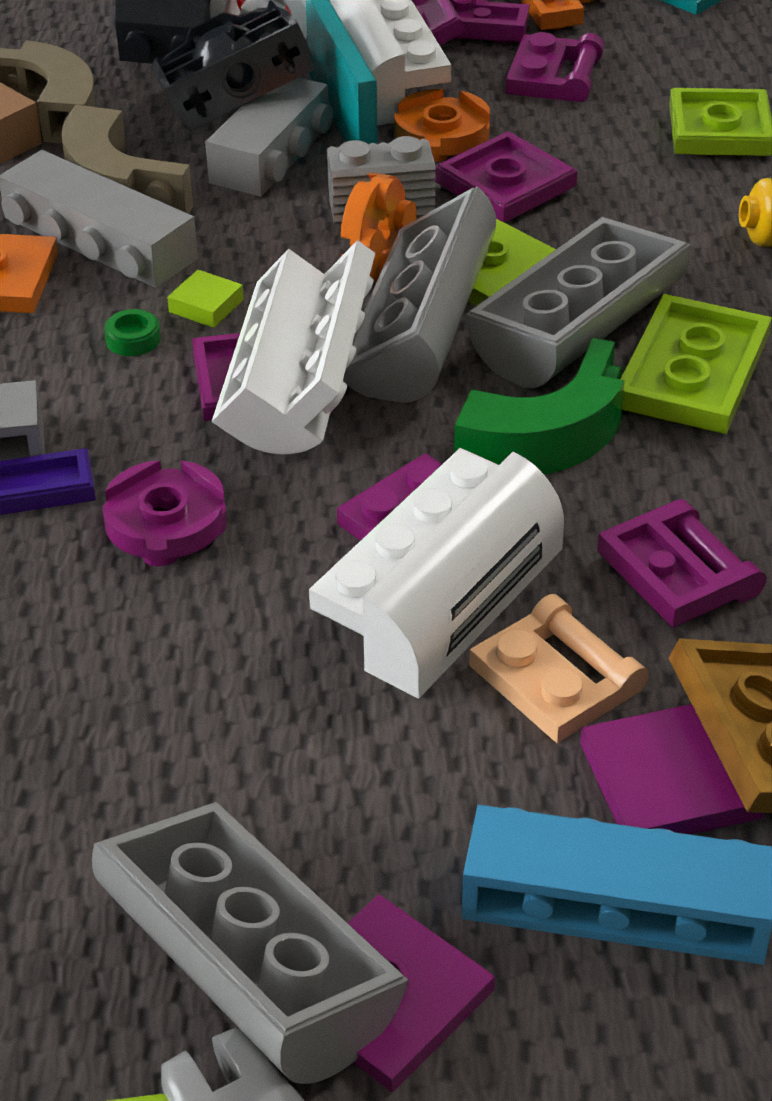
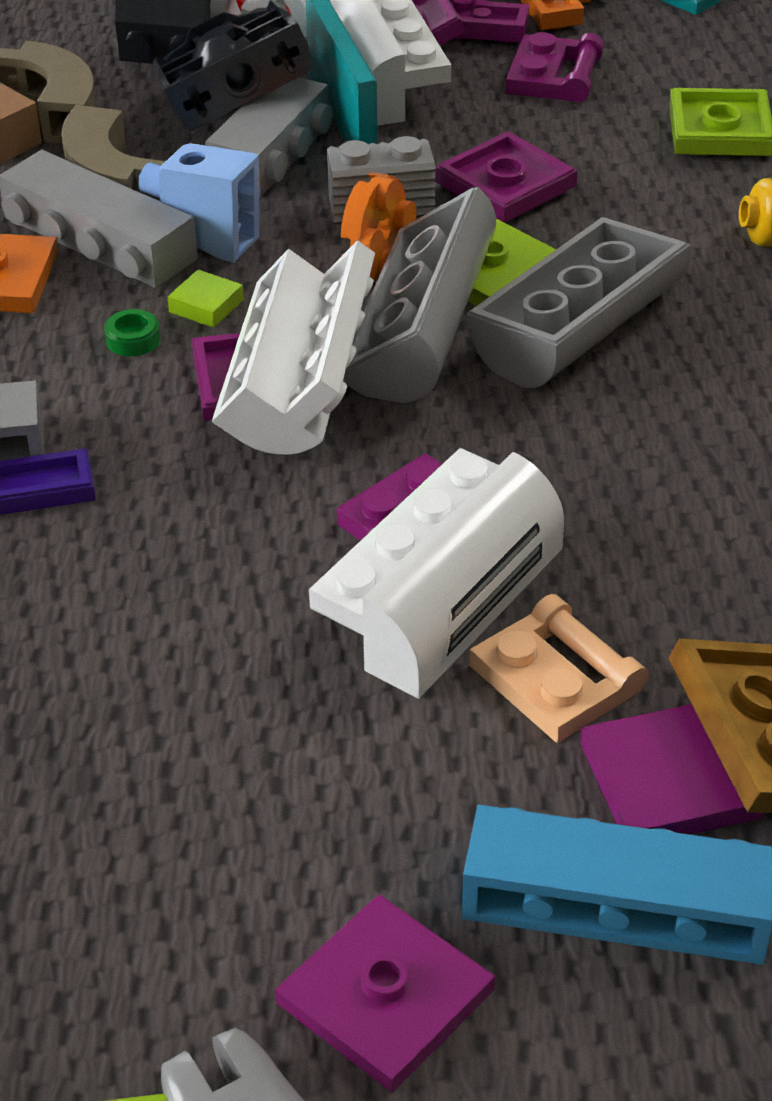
light grey brick [92,802,408,1084] -> none
magenta plate [102,460,227,567] -> none
orange plate [394,89,490,162] -> none
green arch [454,338,625,474] -> none
magenta plate [597,499,767,628] -> none
lime plate [620,294,772,434] -> none
none -> light blue torso [138,143,260,263]

